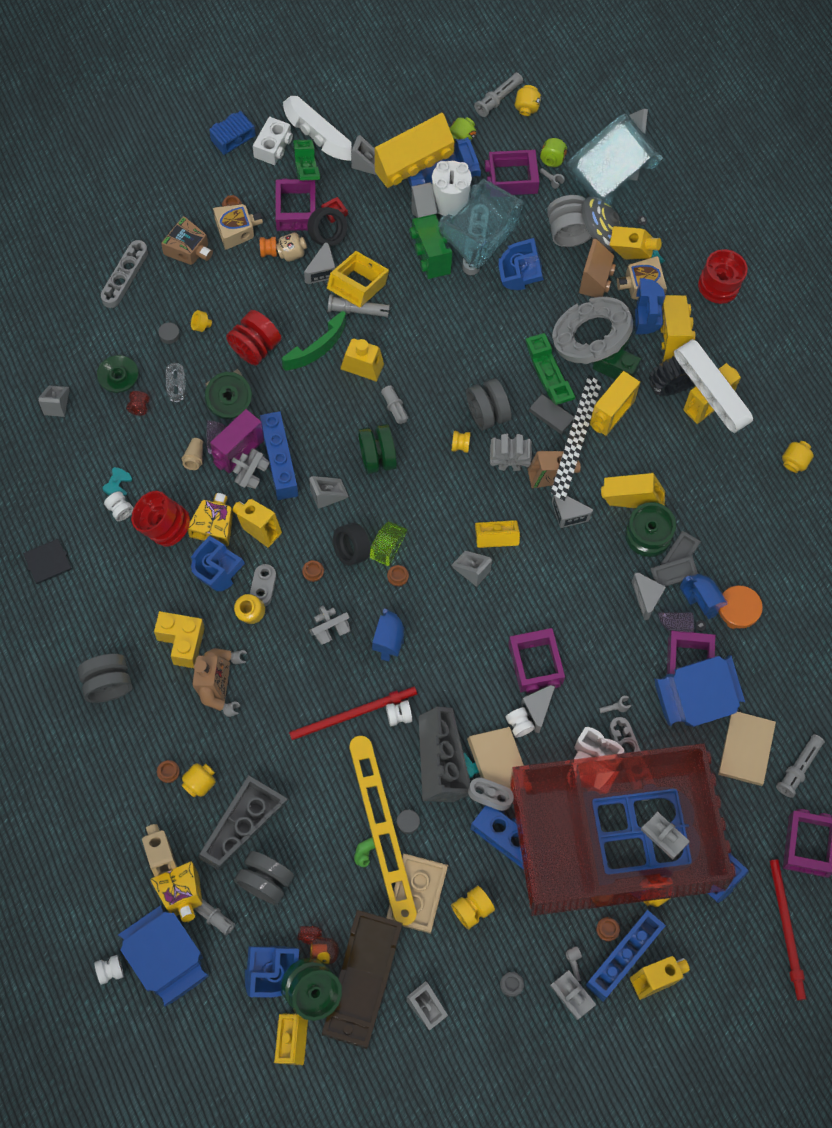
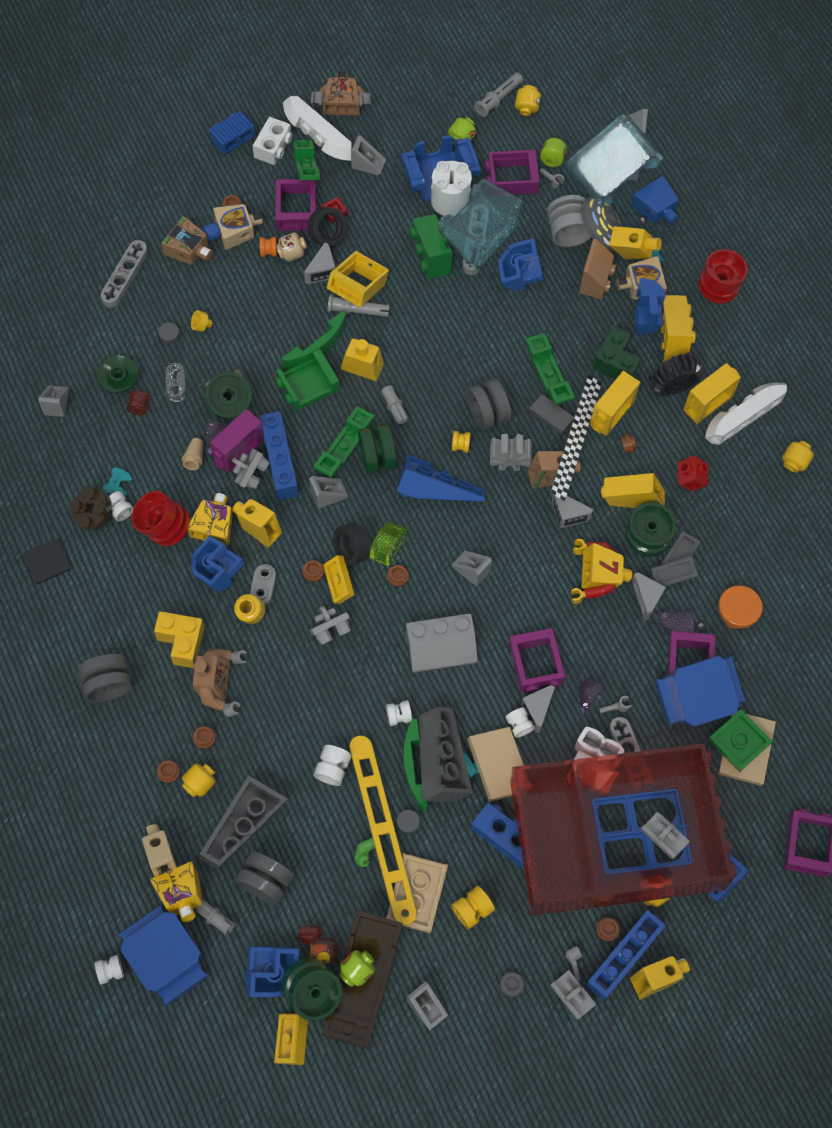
red wheel [226,310,281,365] -> none
red bar [289,686,417,740] -> none
blue brick [372,609,404,661] -> none
yellow slope [375,113,454,188] -> none
light grey slope [412,182,437,218] -> none
light grey plate [468,778,514,811] -> none
yellow slope [475,520,520,548] -> none
light grey plate [552,297,633,364] -> none
white beam [674,339,753,433] -> none
blue brick [680,574,728,619] -> none
red bar [769,860,806,1001] -> none
light grey pin [776,734,825,798] -> none
none -> dark brown plate [70,486,111,530]
none -> dark orange plate [193,726,216,749]
none -> blue piece [202,222,222,241]
none -> green panel [275,349,339,411]
none -> medium nougat torso [311,71,371,115]
none -> green slope [313,406,375,478]
none -> white wheel [313,745,351,786]
none -> yellow plate [323,555,354,604]
none -> lime head [339,950,375,987]
none -> blue wedge [397,454,485,501]
none -> green slope [403,718,427,812]
none -> light grey slope [406,614,478,673]
none -> yellow torso [571,539,632,604]
none -> brick [578,678,603,714]
none -> dark orange plate [621,433,637,454]
none -> blue torso [631,176,679,225]
none -> red brick [677,456,709,491]
none -> white brick [705,383,787,445]
none -> green plate [708,710,773,772]

